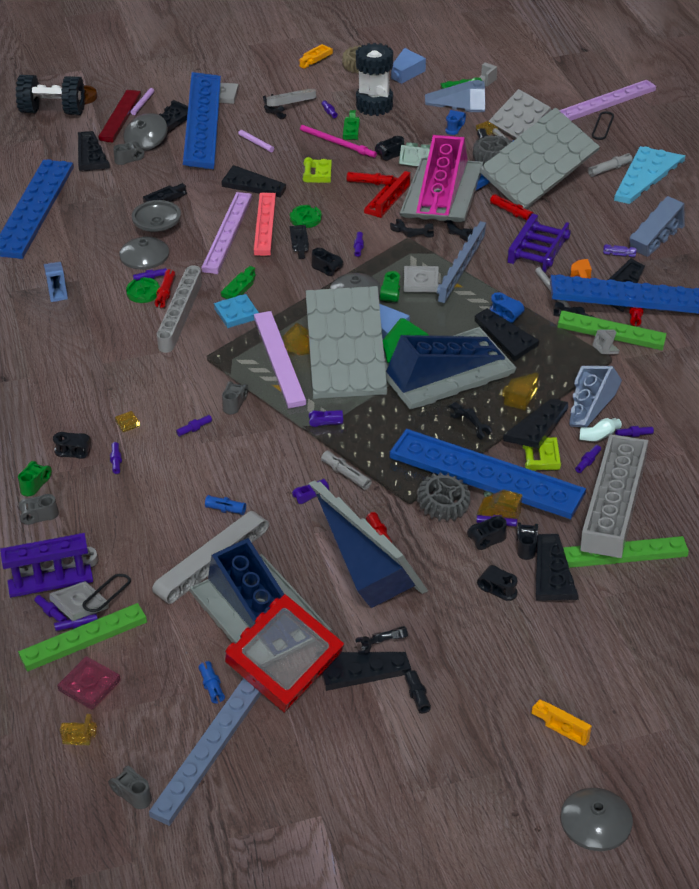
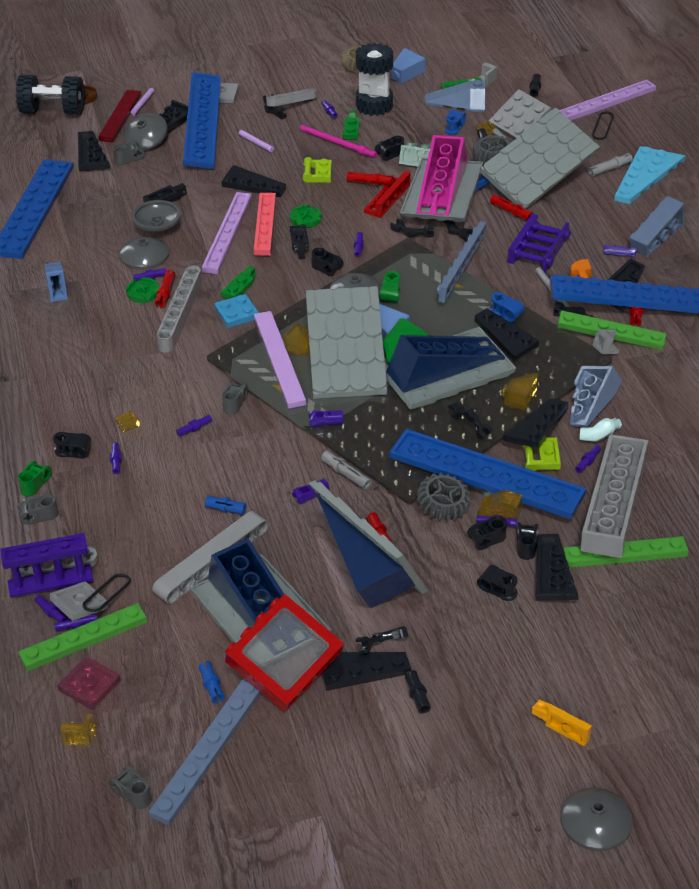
light orange hinge [299,44,333,69] -> none
light grey plate [404,266,439,292] -> none
dark purple bar [615,426,654,438] -> none
none -> black pin [530,74,541,97]

